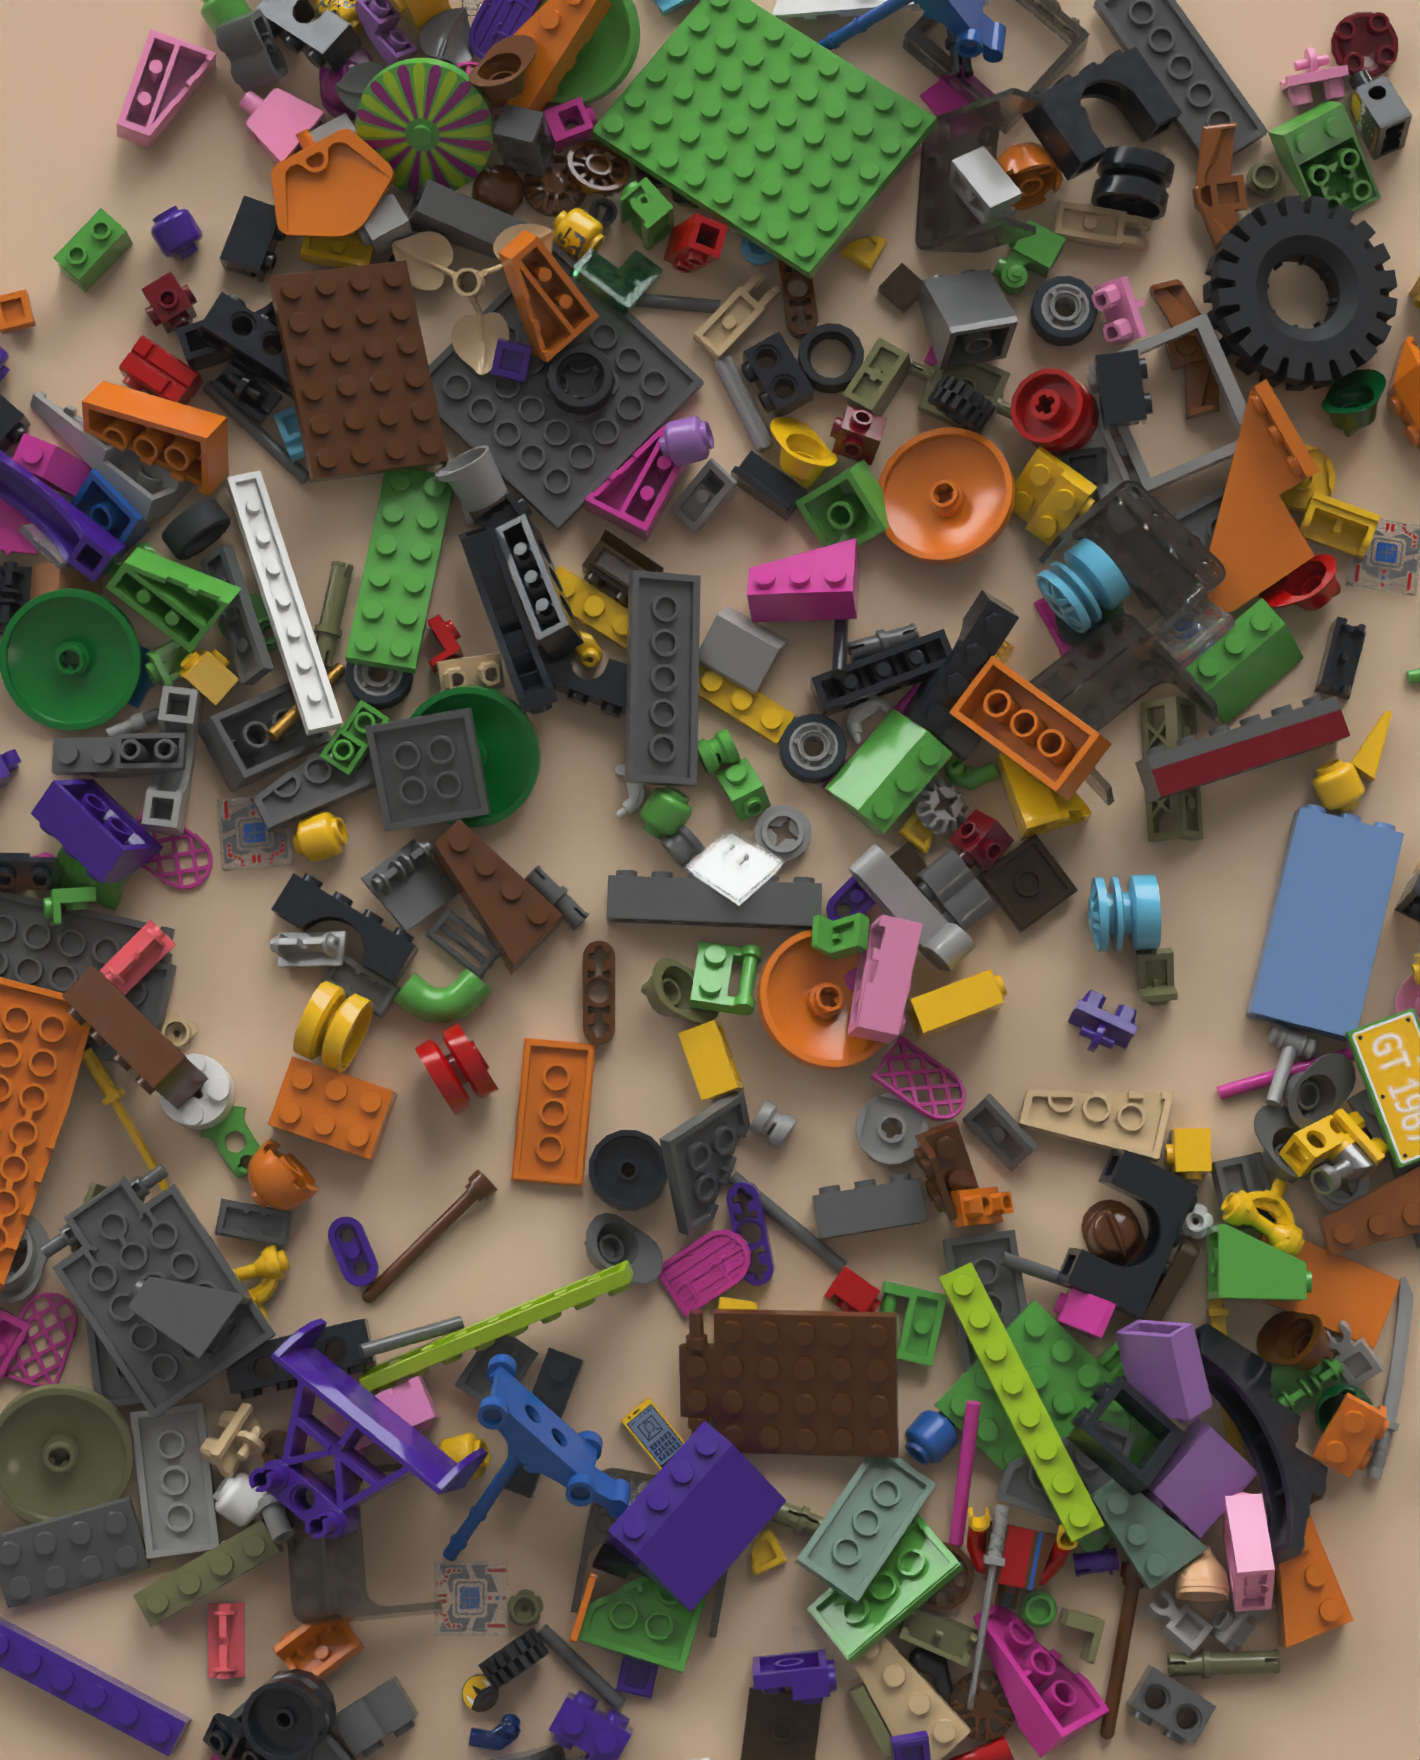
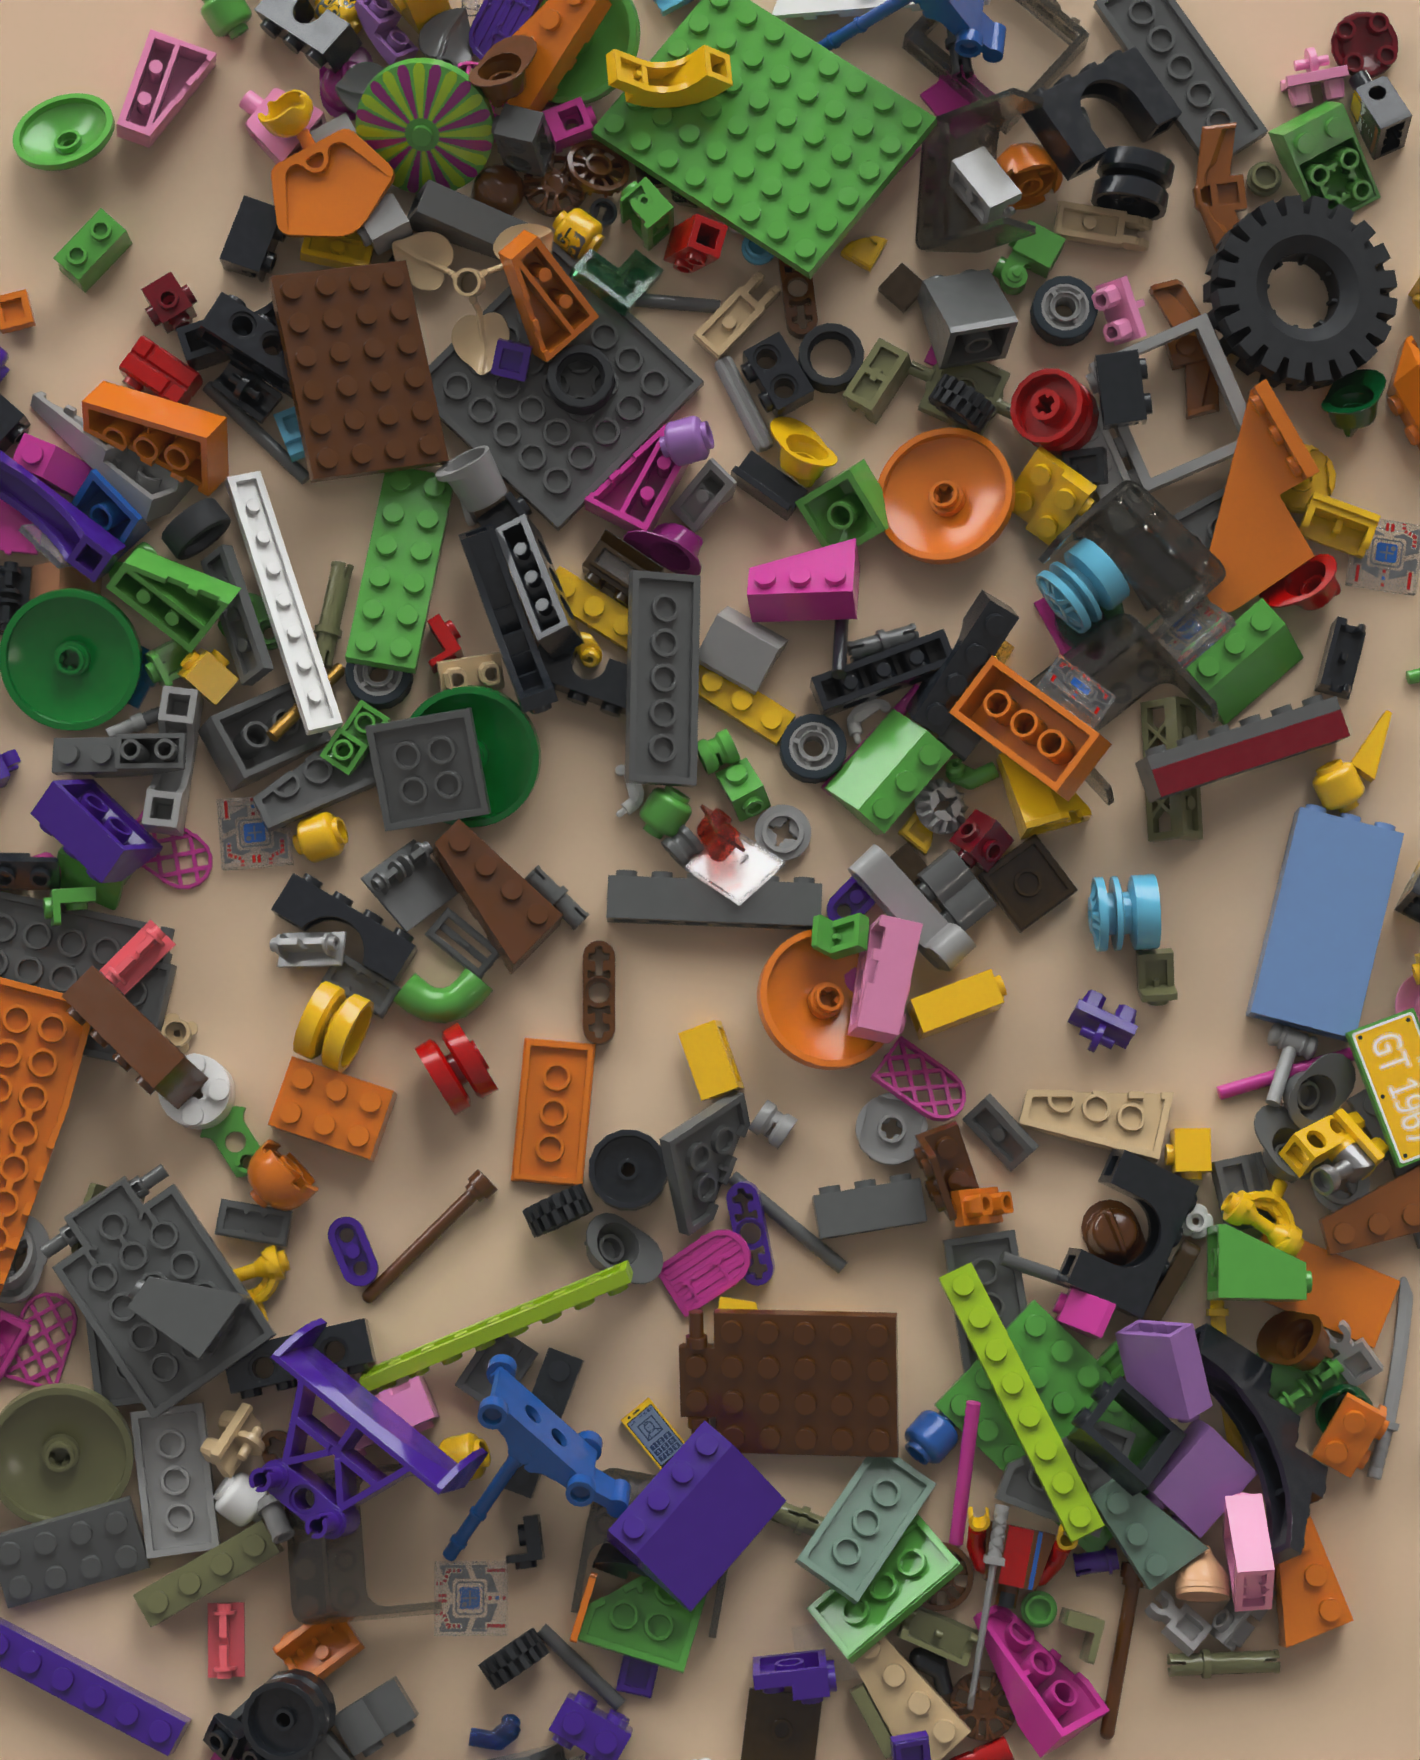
yellow sword [82,1047,170,1192] -> none
dark purple head [151,206,203,260] -> none
dark grey brick [216,9,288,92] -> none
dark grey bar [358,1316,464,1359] -> none
tile [462,1674,499,1712] -> none
olive plate [507,1589,543,1626] -> none
olive piece [641,958,719,1024] -> none
bright green plate [689,941,762,1016] -> none
yellow tile [750,1528,787,1576] -> none
red brick [823,1266,881,1312] -> none
dark red brick [830,405,887,465] -> none
bright green plate [880,1281,947,1366] -> none
dark grey brick [1127,1665,1217,1746] -> none
none -> bright green dish [13,93,115,171]
none -> yellow hair [258,89,313,138]
none -> black bracket [506,1514,545,1570]
none -> black tyre [522,1184,593,1238]
none -> yellow arch [606,45,733,108]
none -> magenta piece [623,523,703,575]
none -> clear red hinge [696,804,746,862]
none -> clear tile [1037,654,1117,729]

